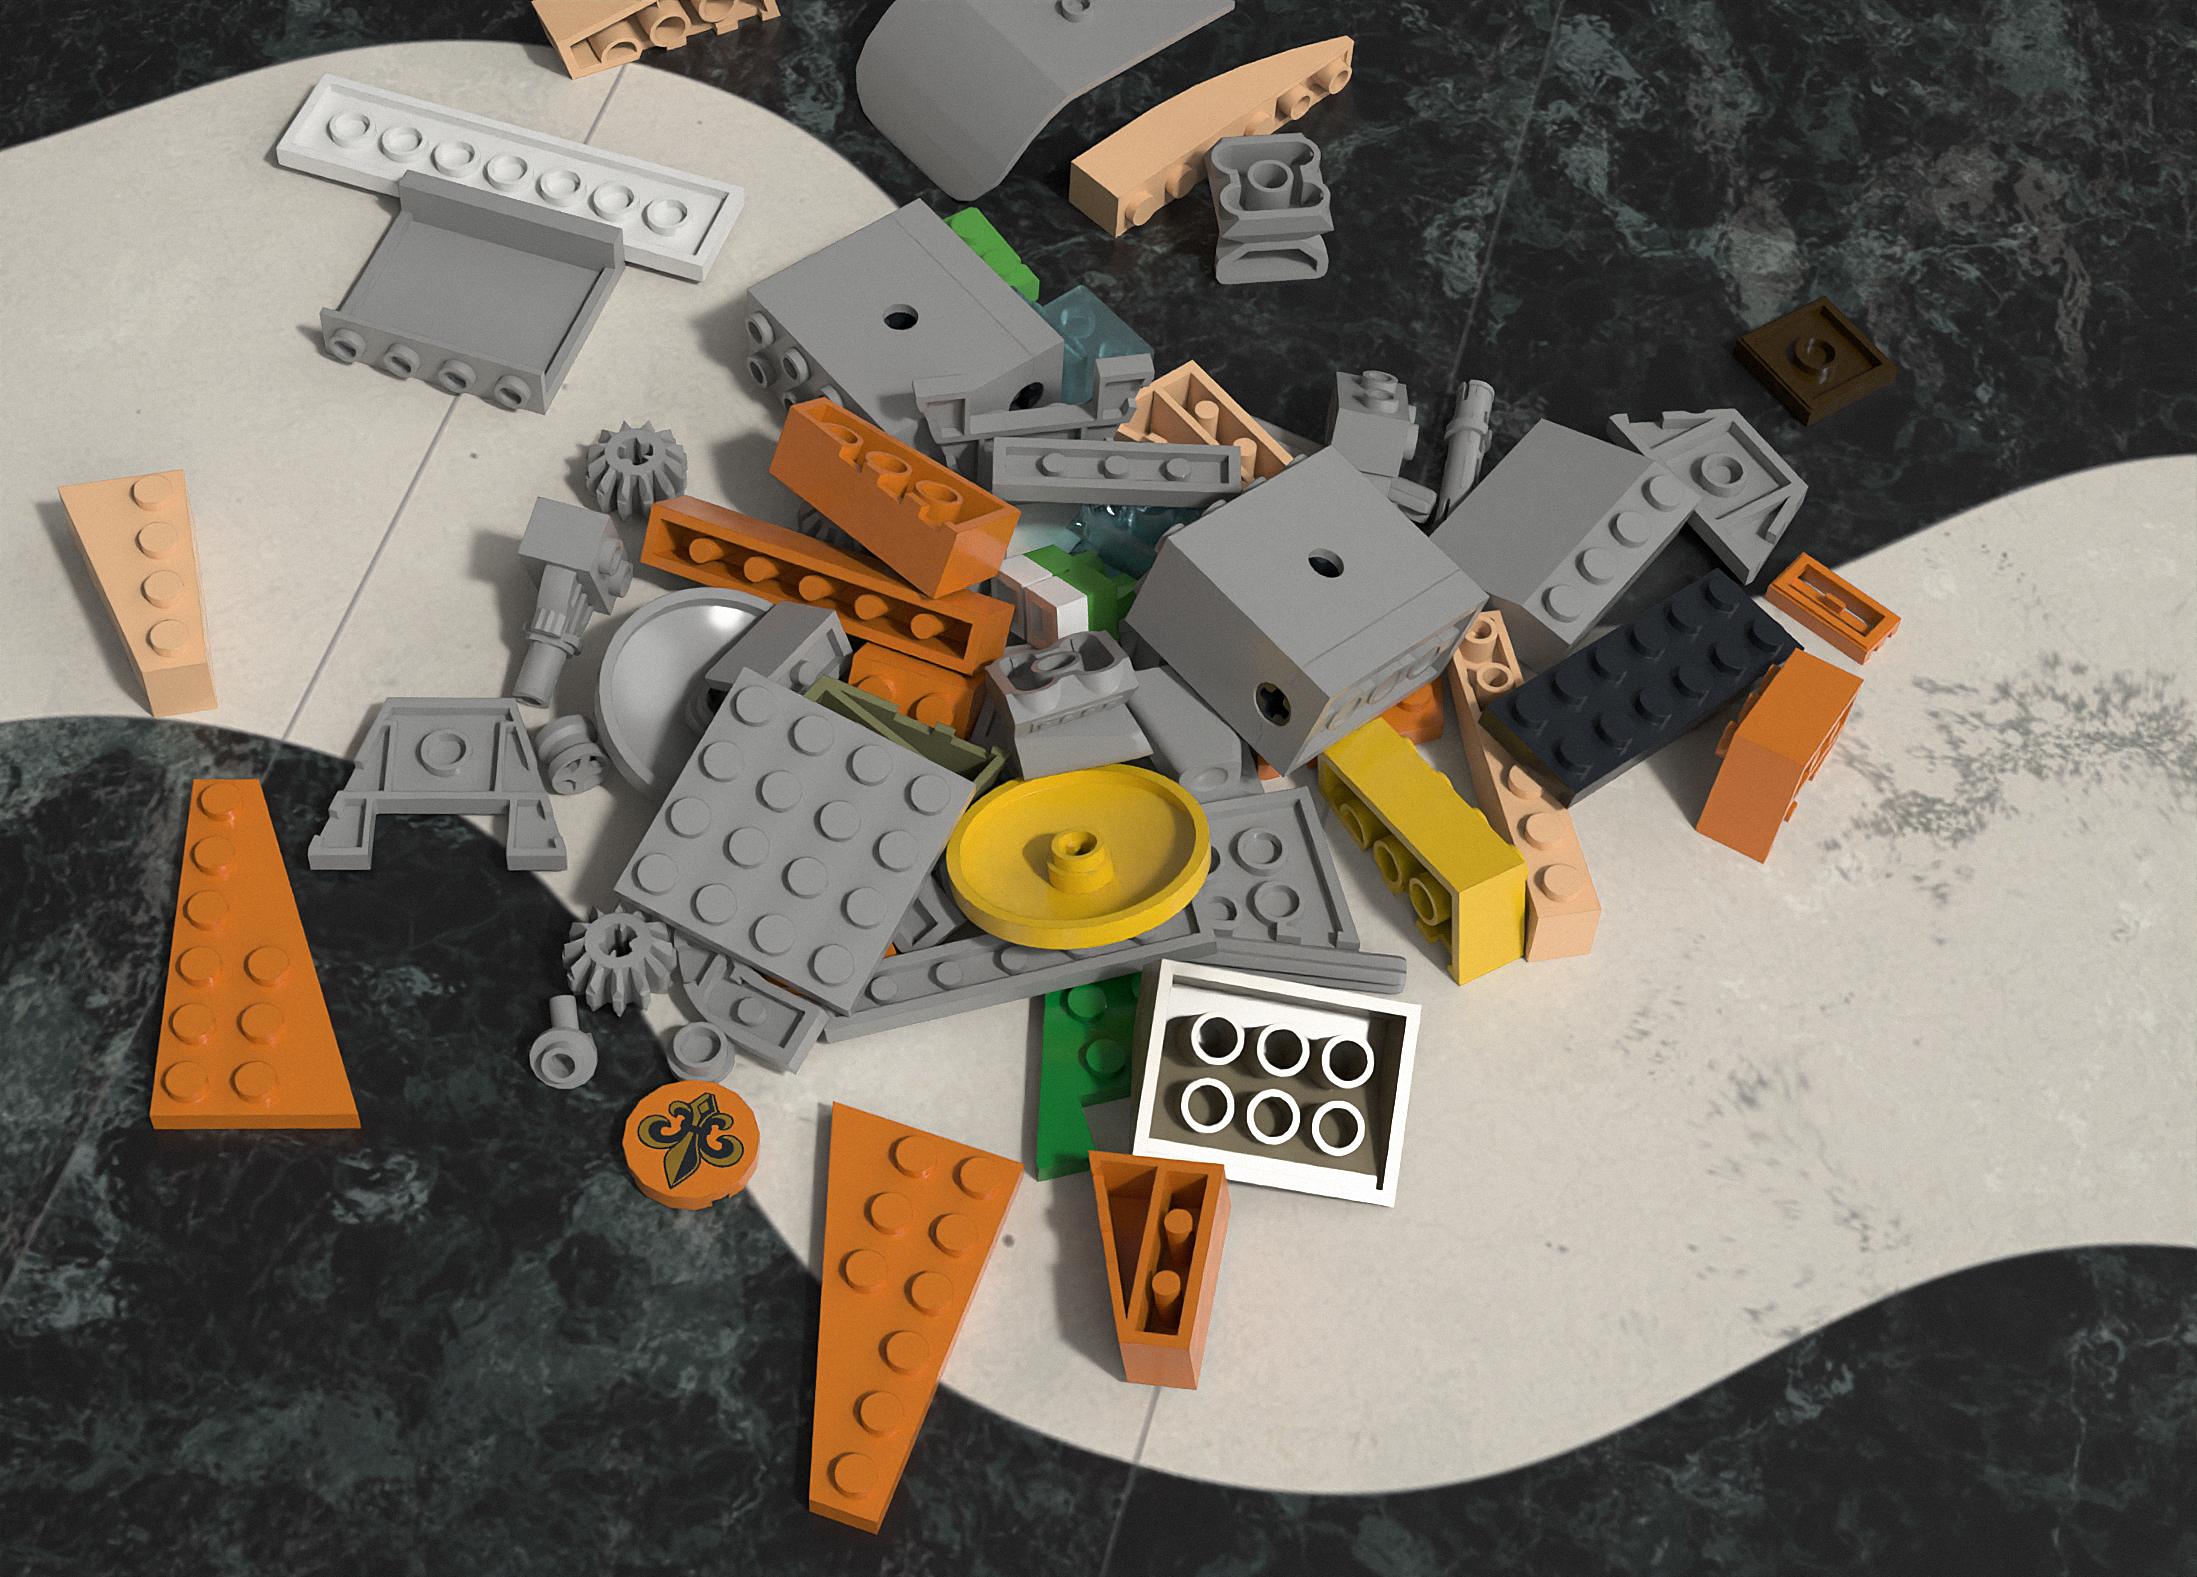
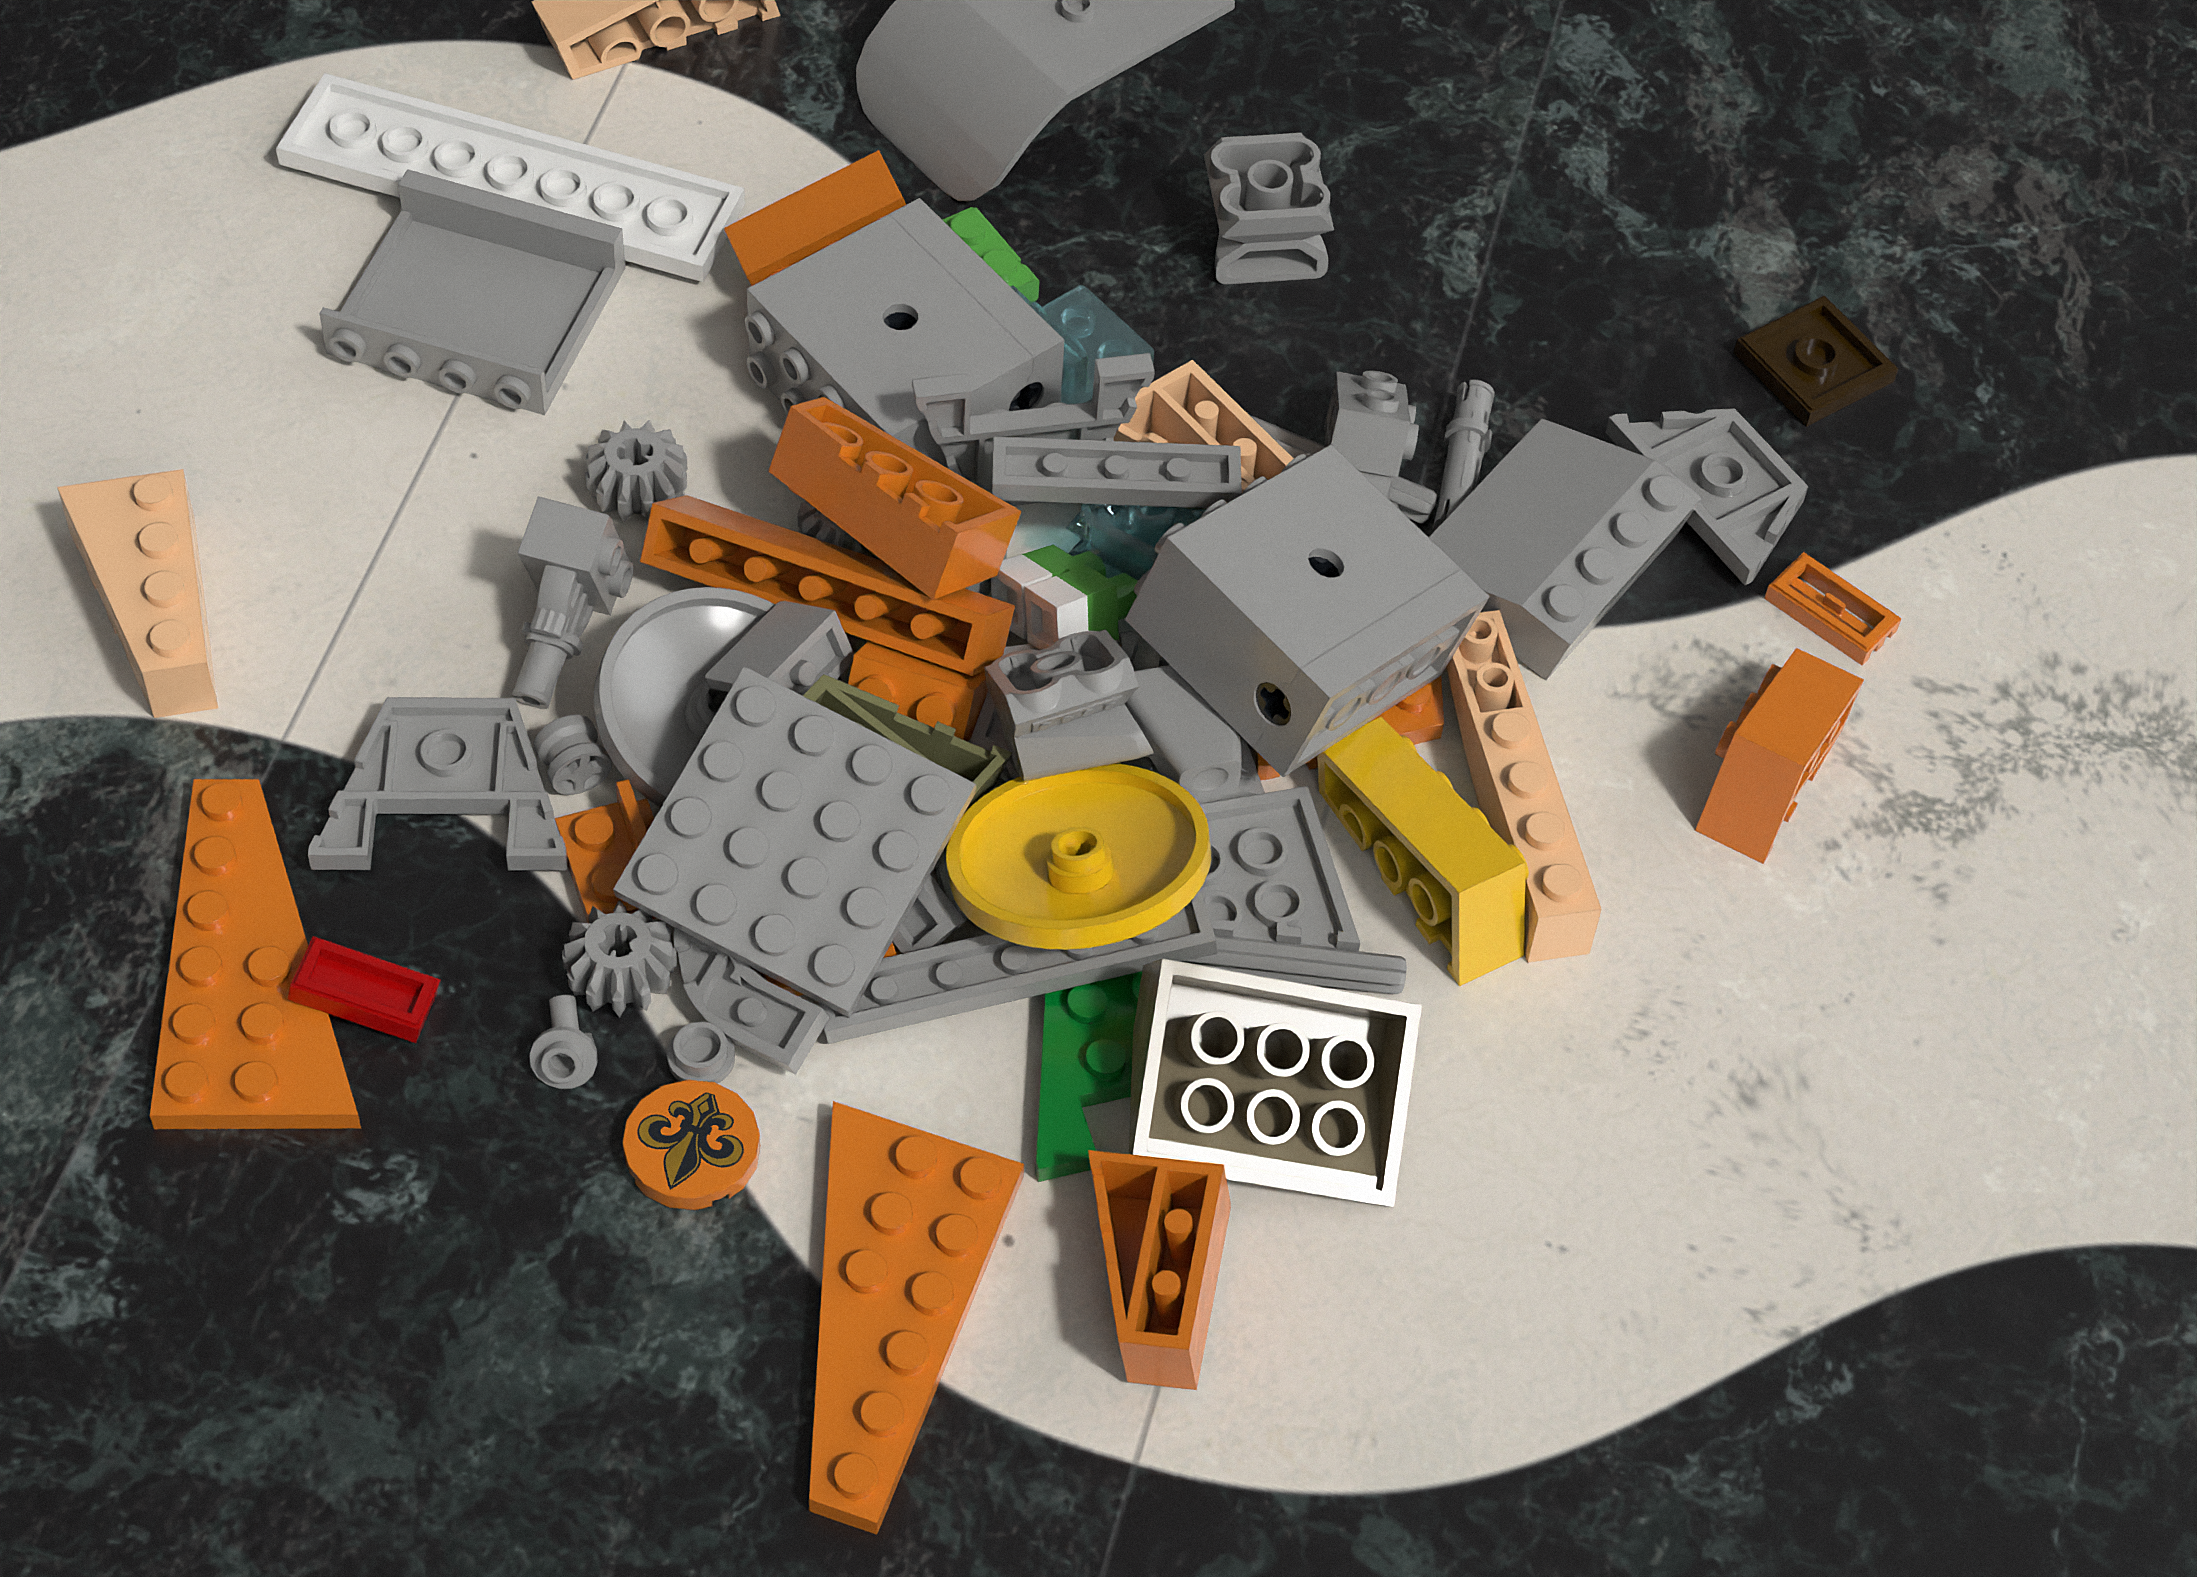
light nougat slope [1069,36,1354,238] -> none
black plate [1477,568,1805,810] -> none
none -> red tile [287,936,441,1043]
none -> orange bracket [555,779,656,923]
none -> orange wedge [724,150,906,286]

